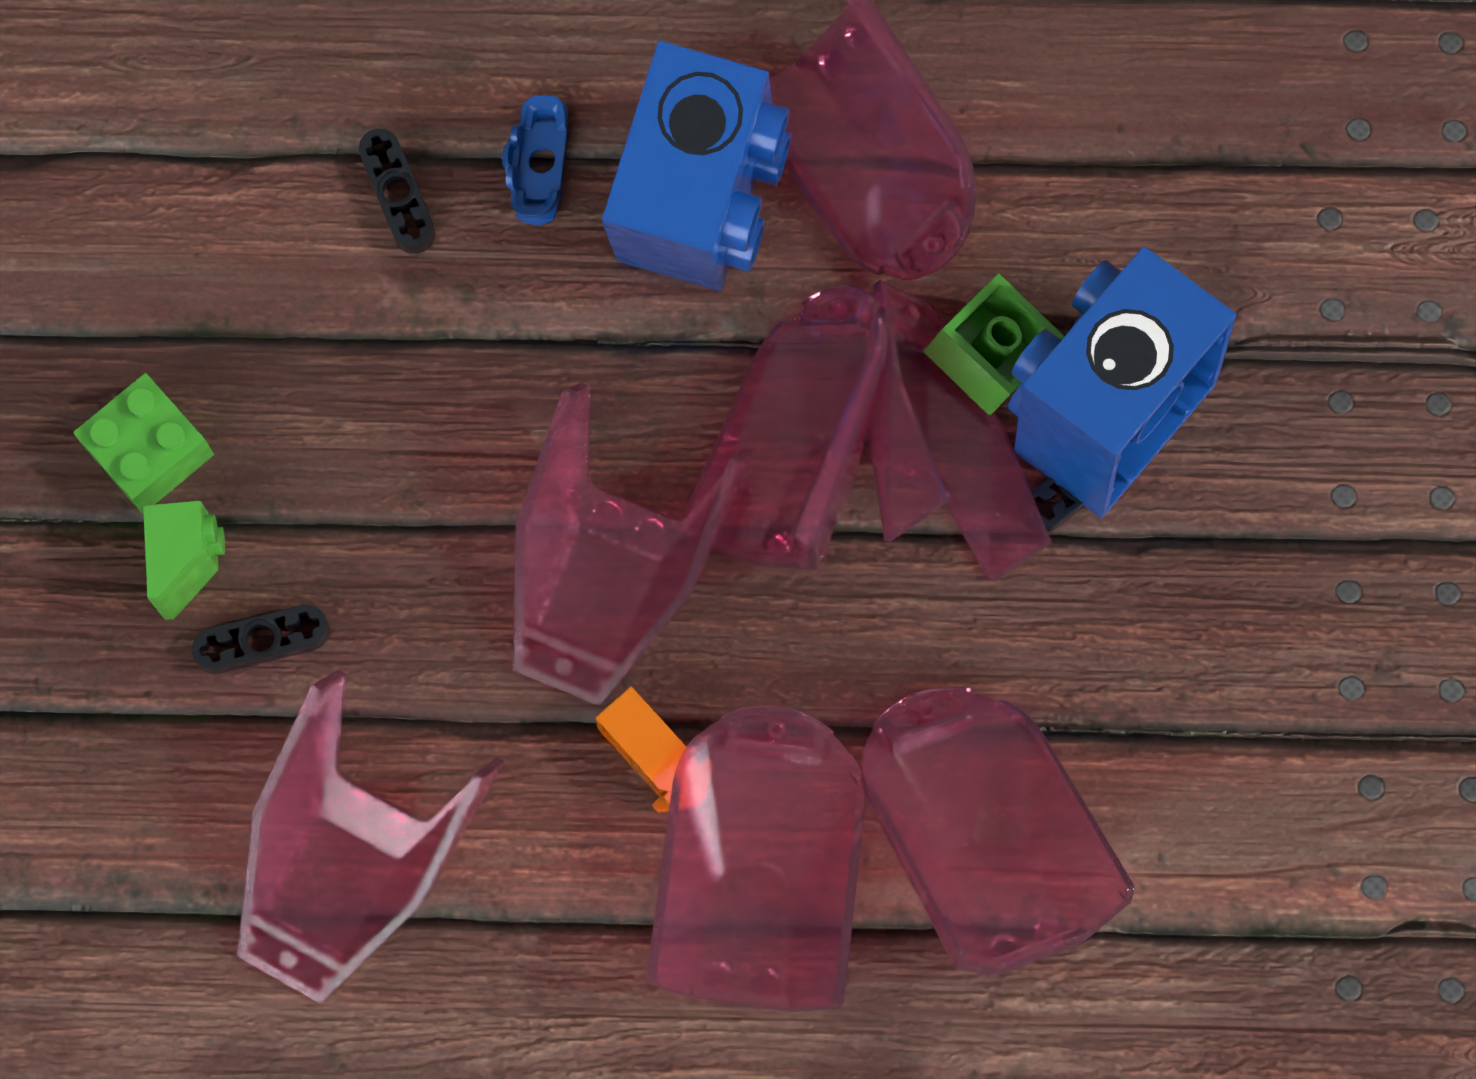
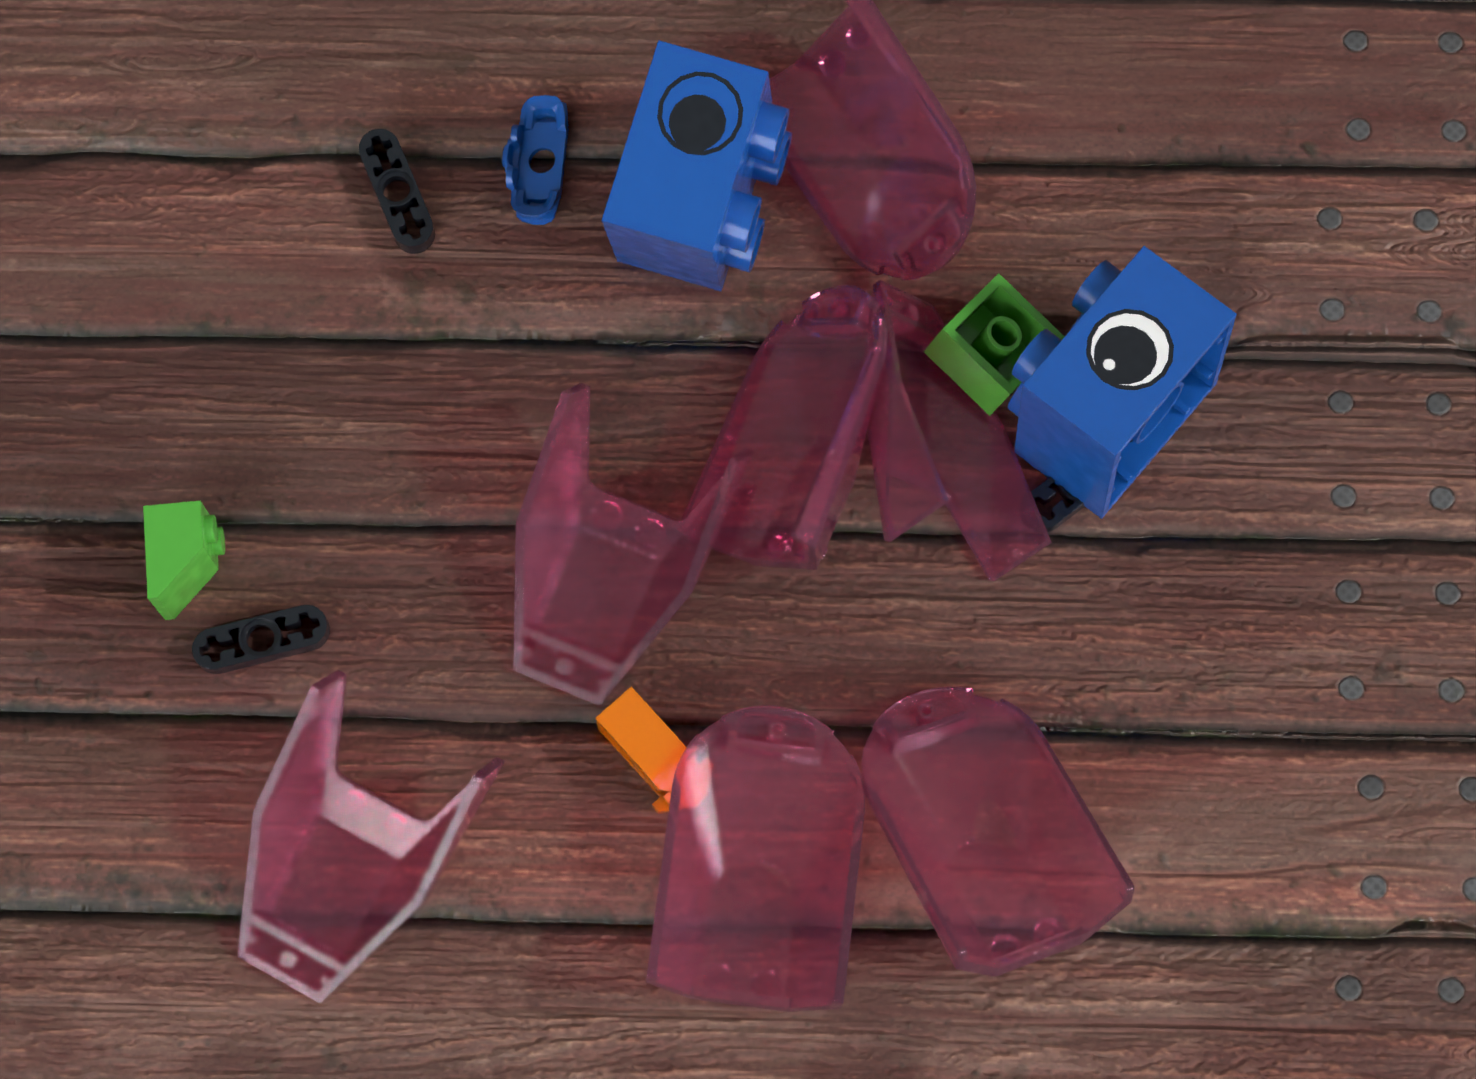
bright green brick [73,373,214,514] -> none

